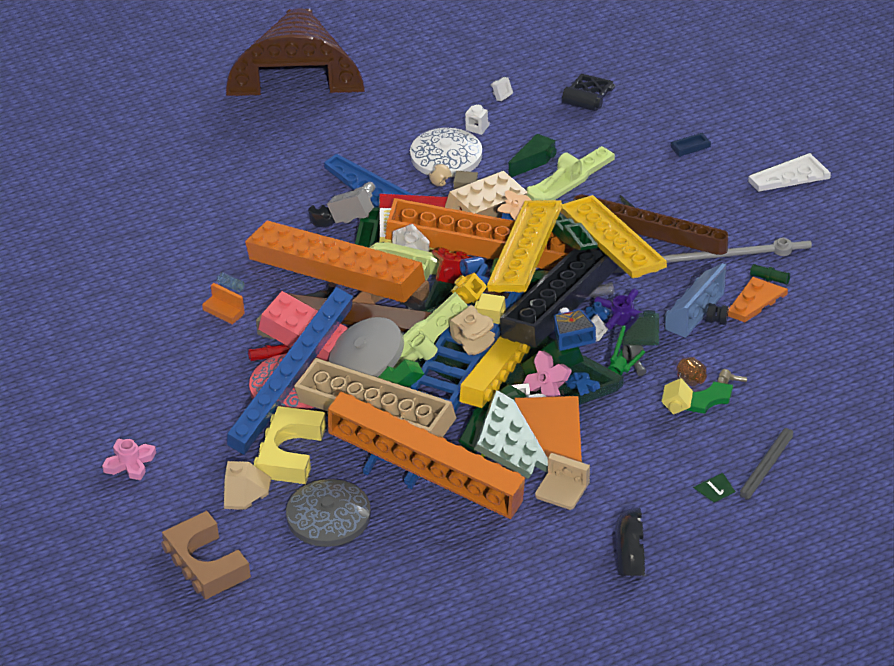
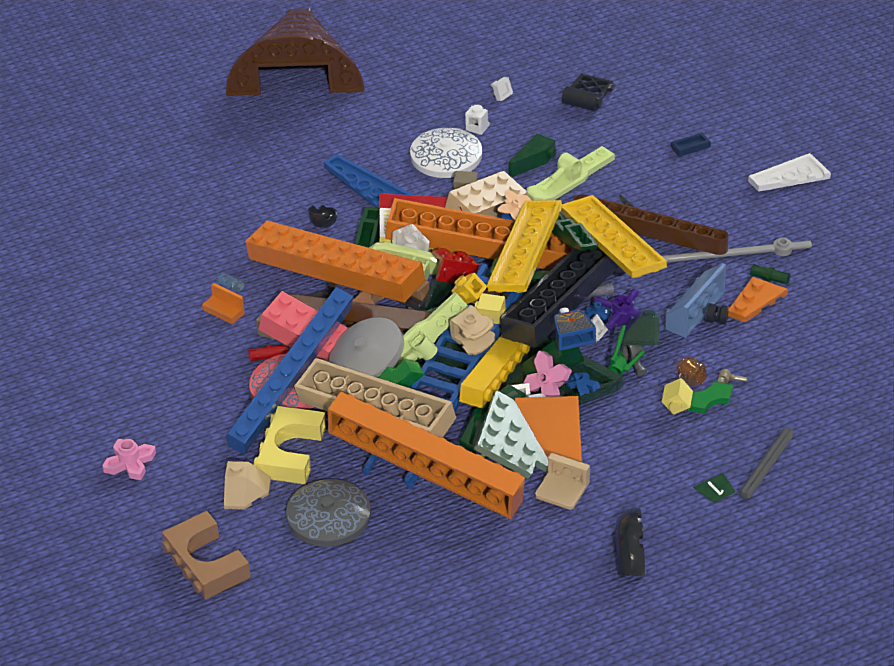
light grey brick [327,182,375,223] -> none
tan piece [429,164,452,187] -> none
blue gear [460,257,485,276] -> none

